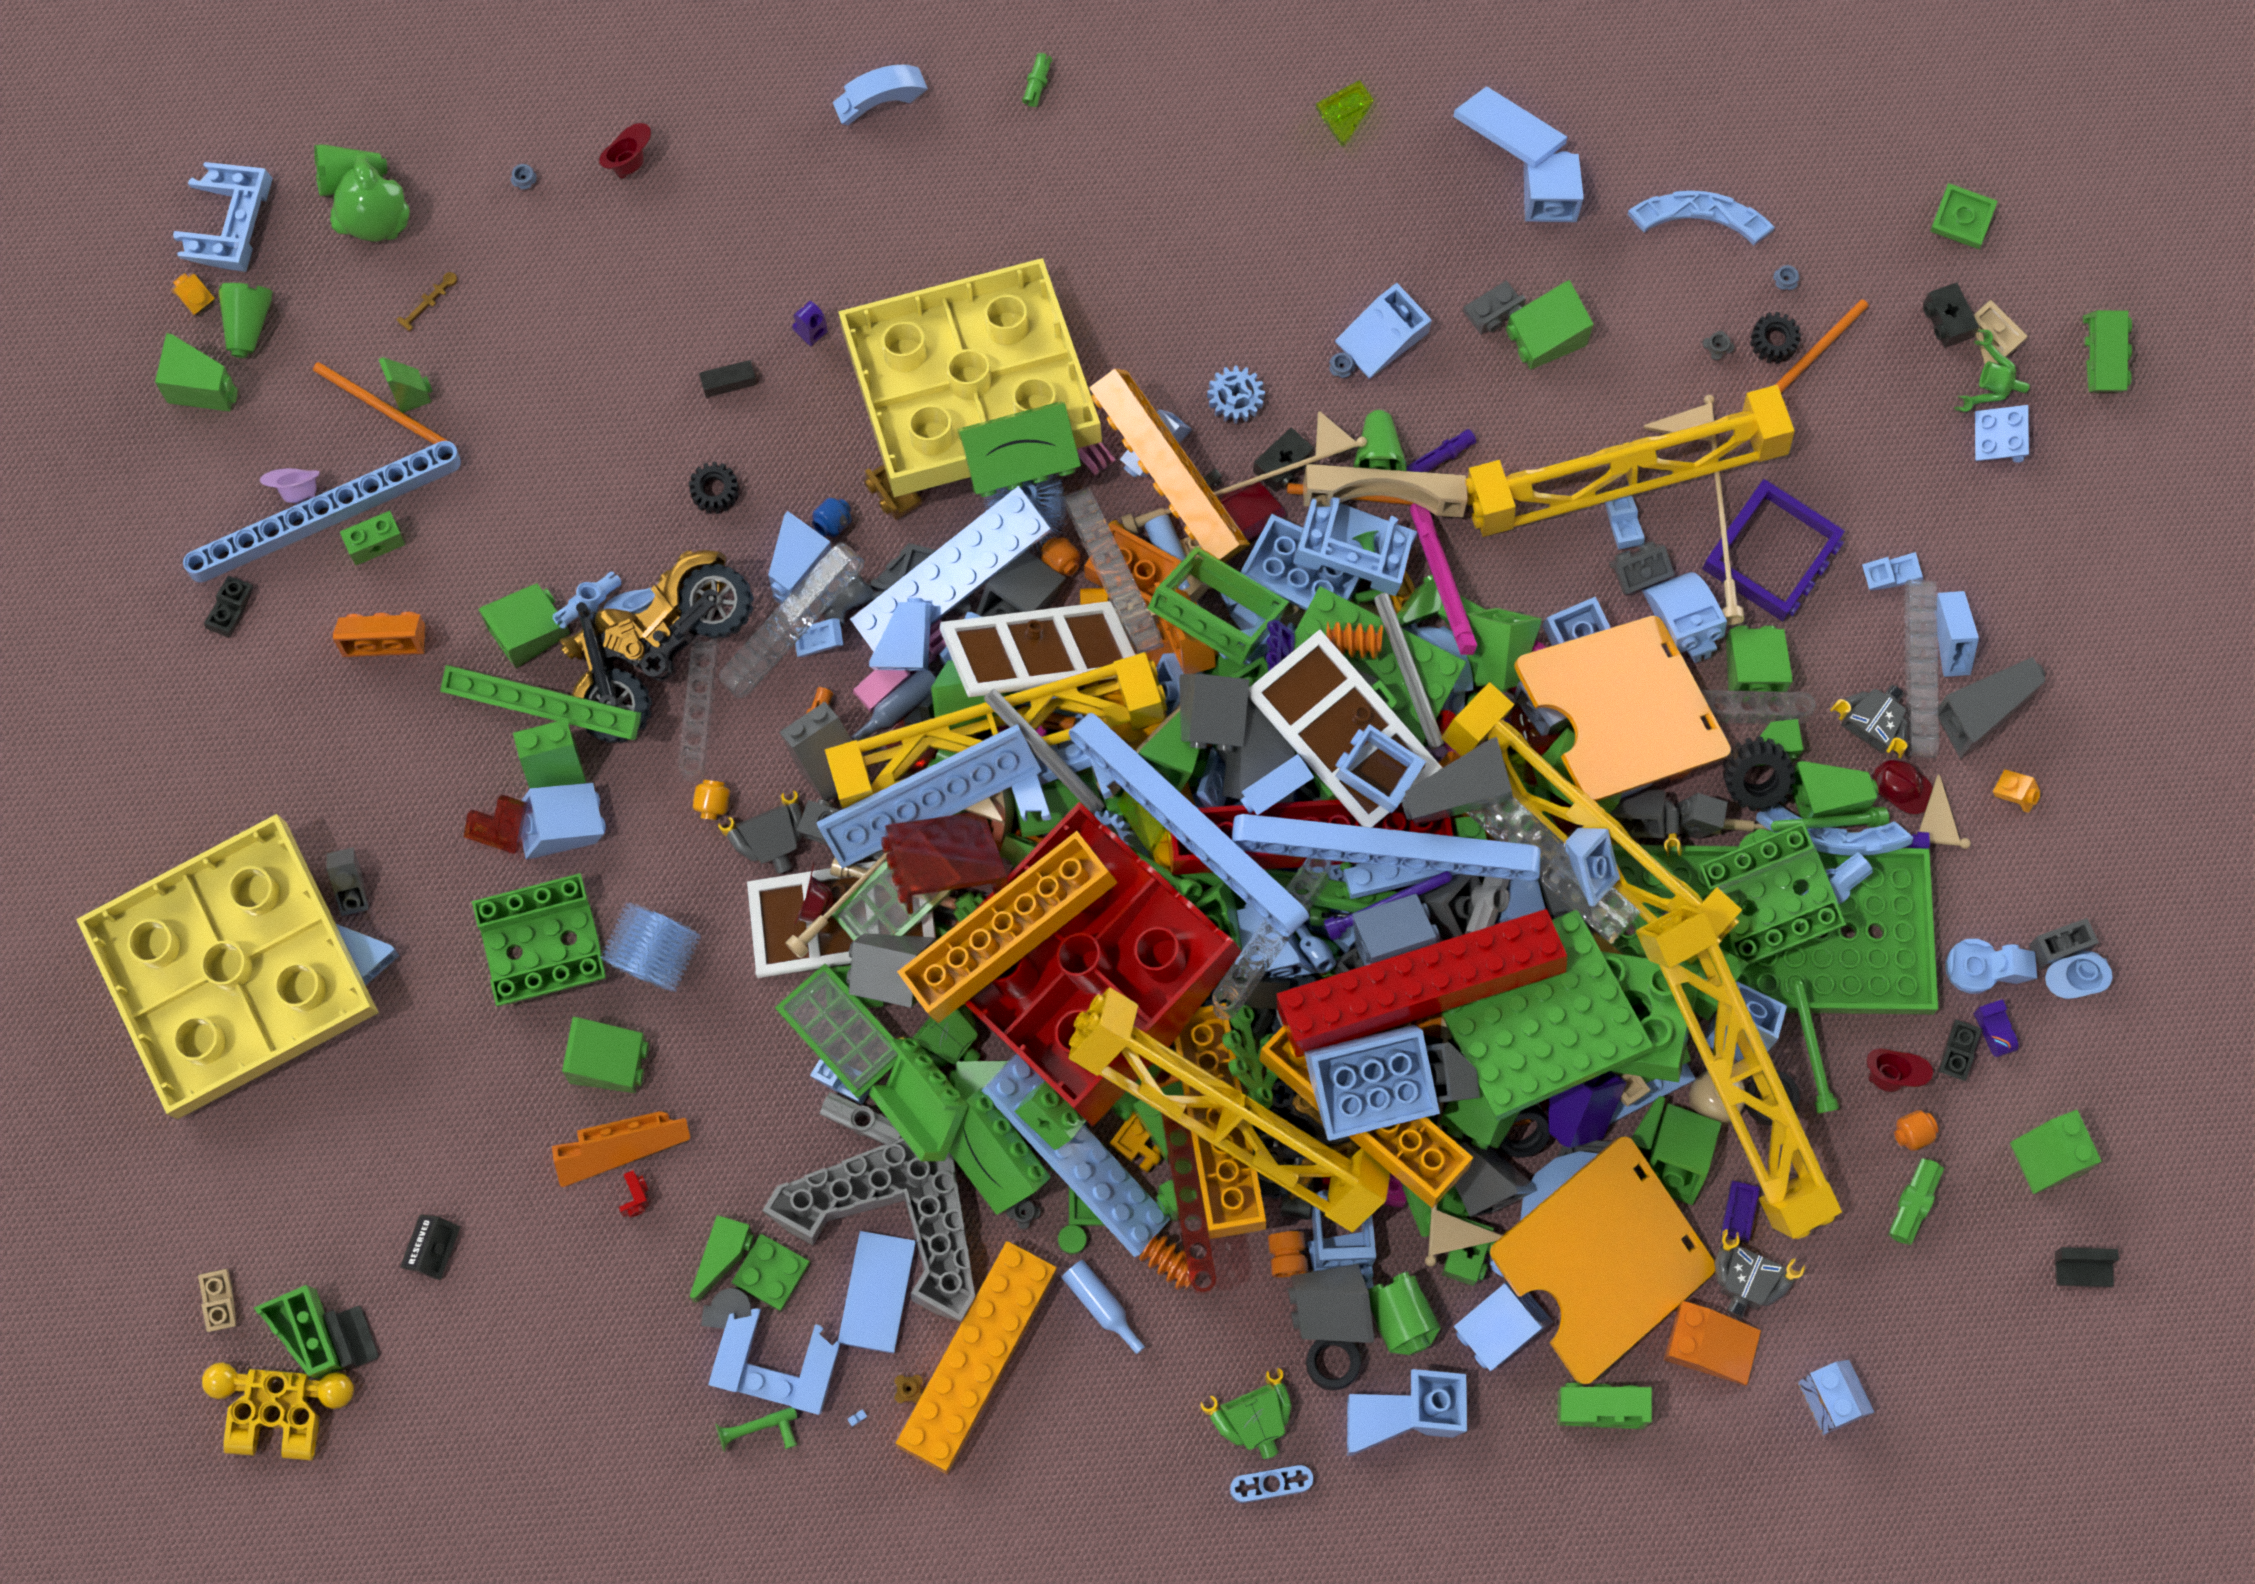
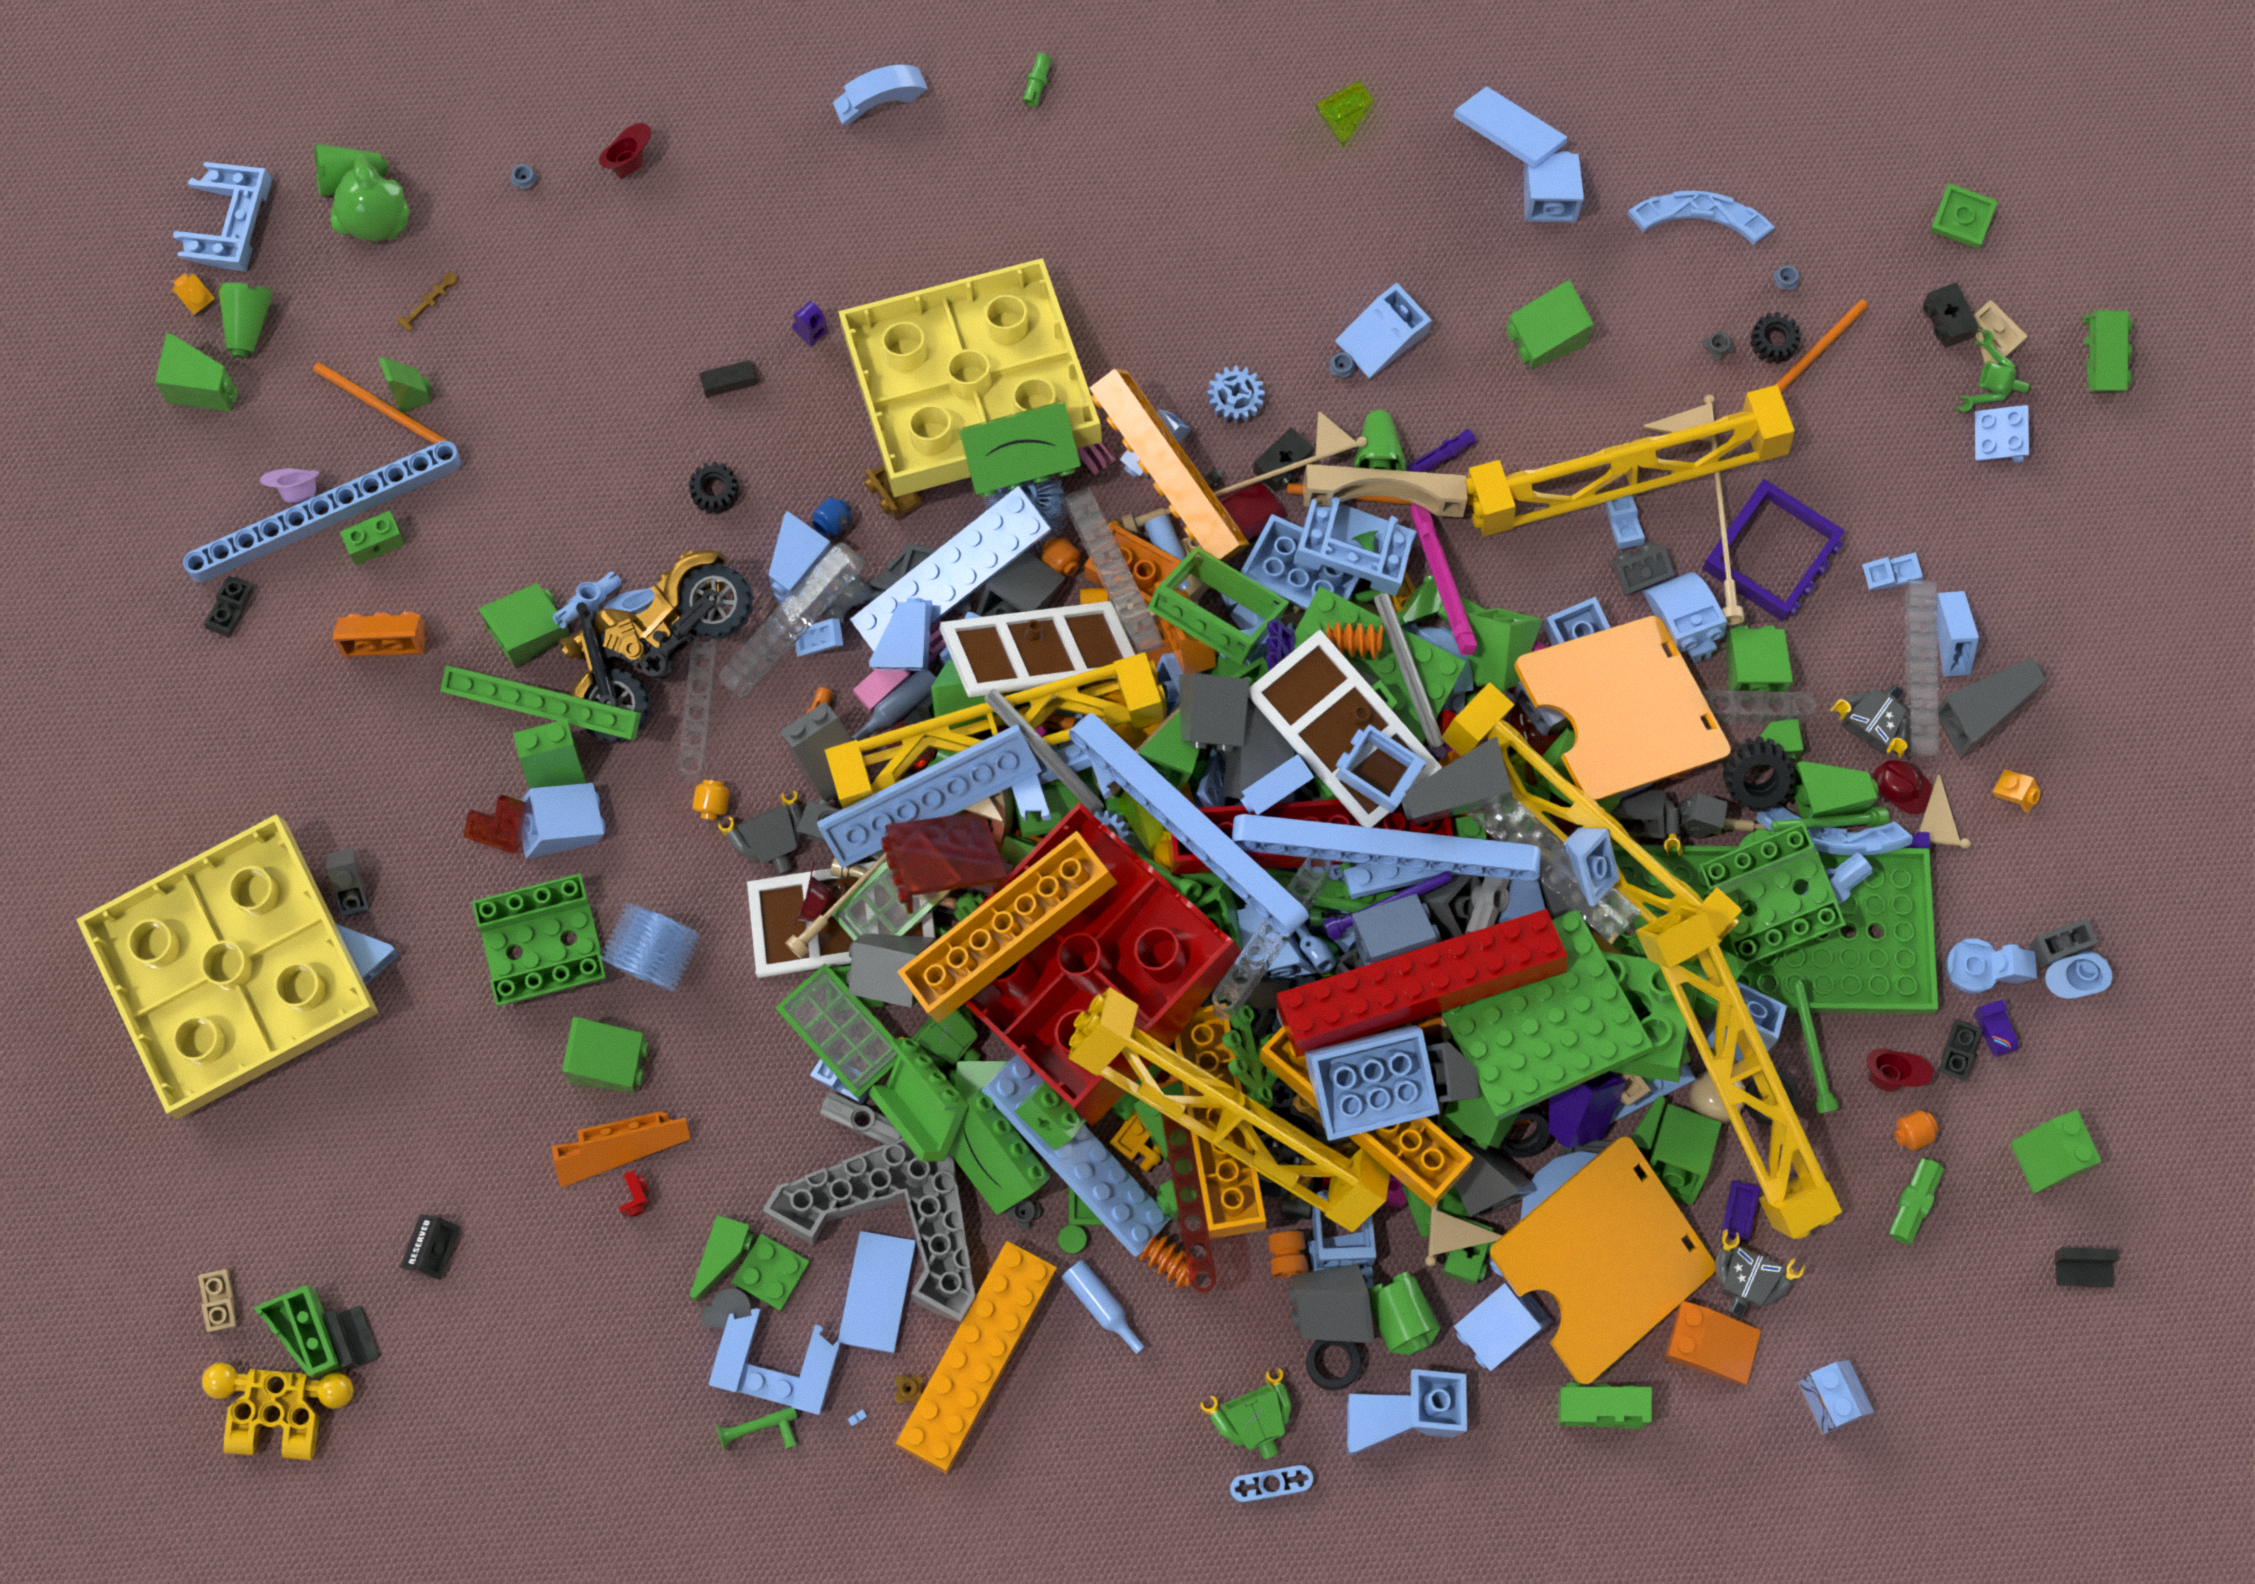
dark grey bracket [1463,280,1526,335] -> none

